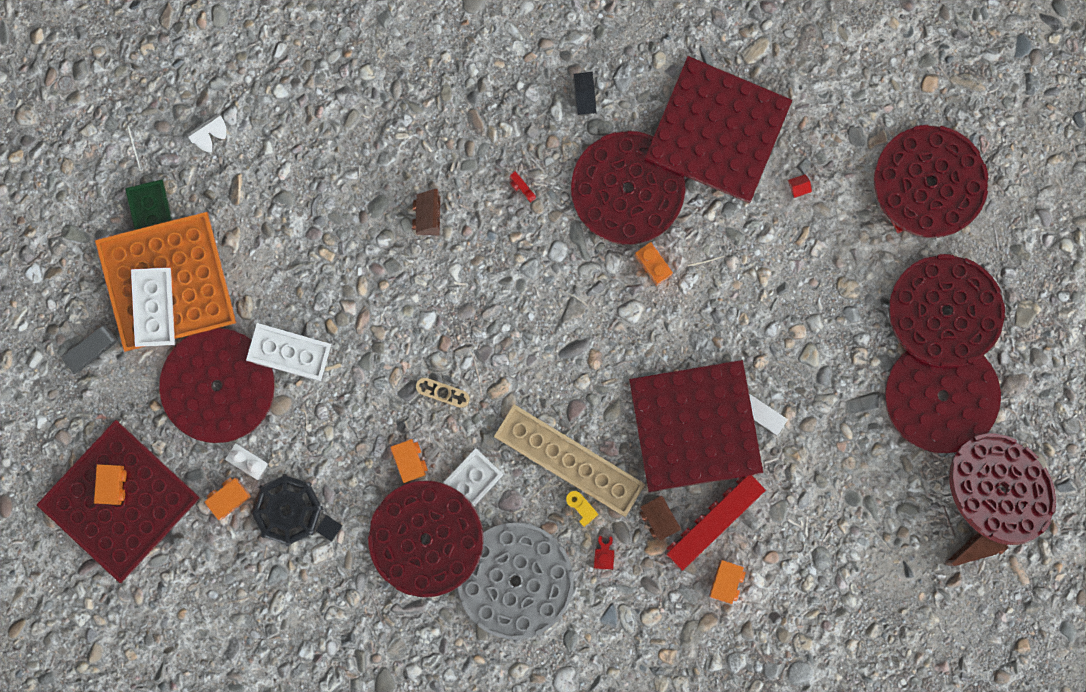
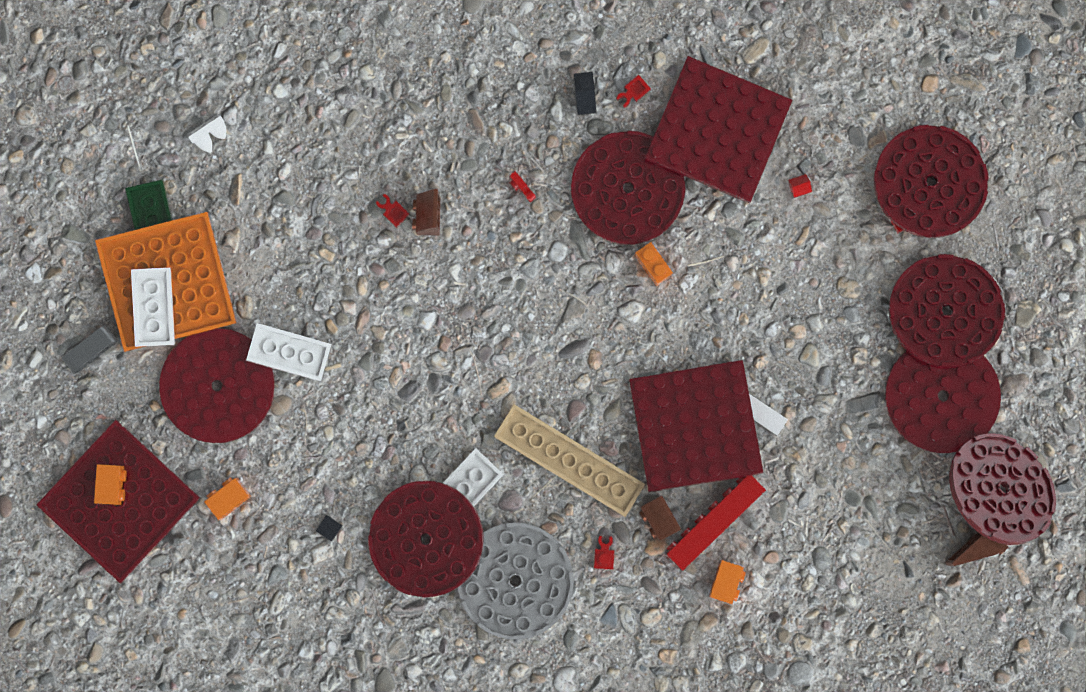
white tile [225,443,268,480] -> none
black plate [250,474,323,547] -> none
orange brick [391,439,428,484] -> none
tan beam [416,378,470,408] -> none
yellow leg [566,491,599,527] -> none
none -> red plate [376,194,410,228]
none -> red plate [616,75,651,108]

